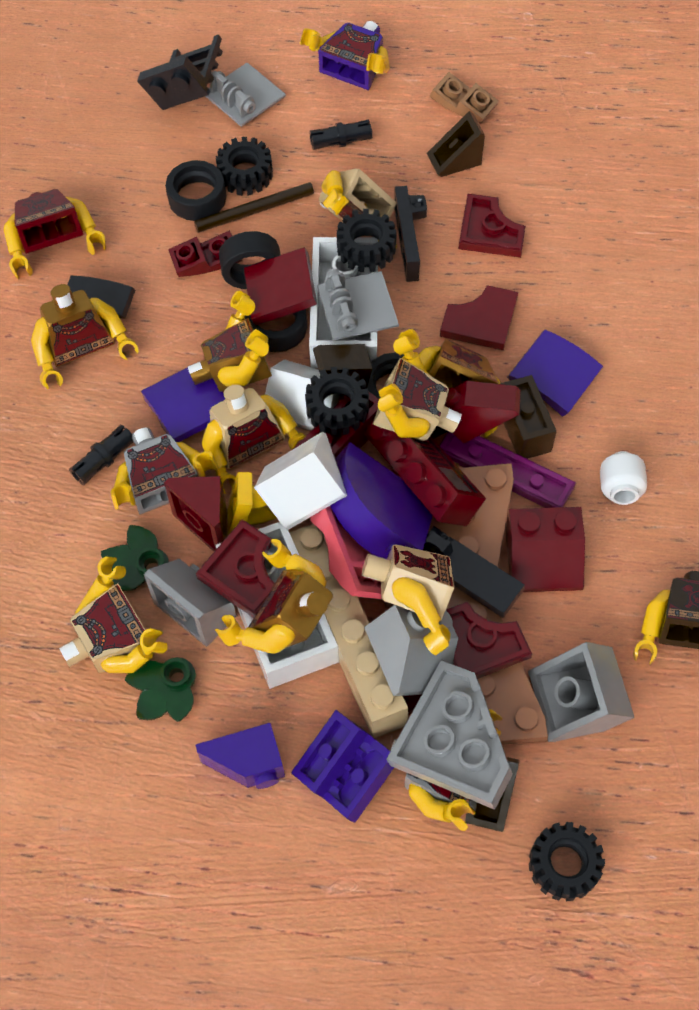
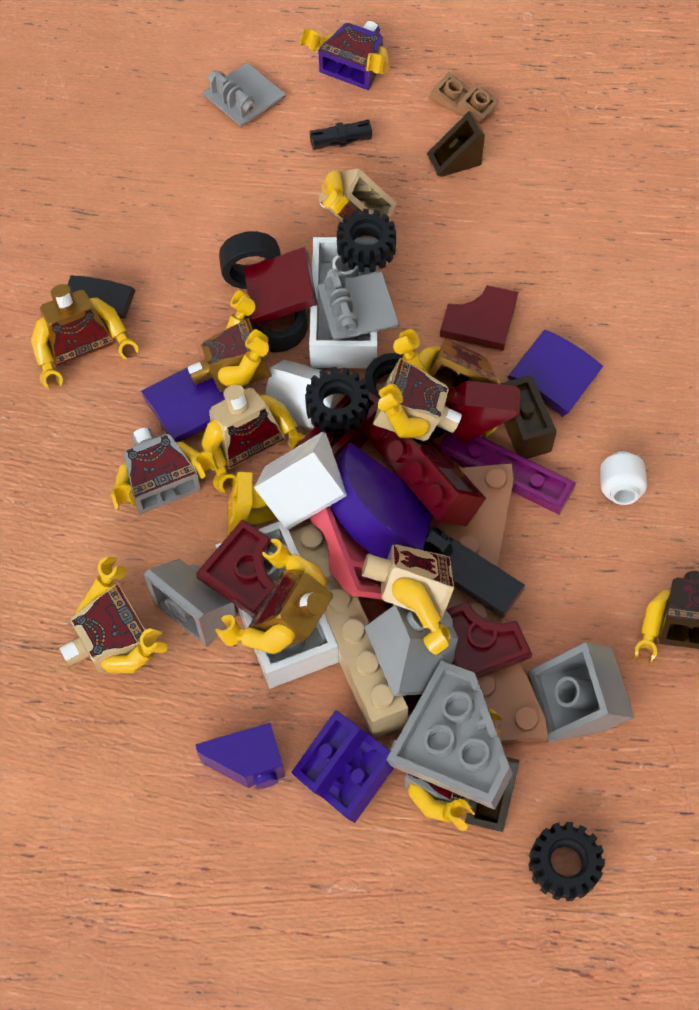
torso [4,189,106,279] -> none
black pin [69,424,133,486] -> none
dark green plate [101,525,169,591] -> none
dark green plate [125,657,196,722] -> none
black plate [137,34,223,110] -> none
dark red slope [164,476,227,551] -> none
black tyre [165,160,226,221] -> none
dark red slope [168,230,243,277] -> none
dark brown bar [194,182,314,233] -> none
black tyre [216,137,273,196] -> none
dark brown slope [313,344,372,389] -> none
black hinge [394,186,427,282] -> none
dark red tile [458,194,526,258] -> none
dark red slope [505,507,585,592] -> none

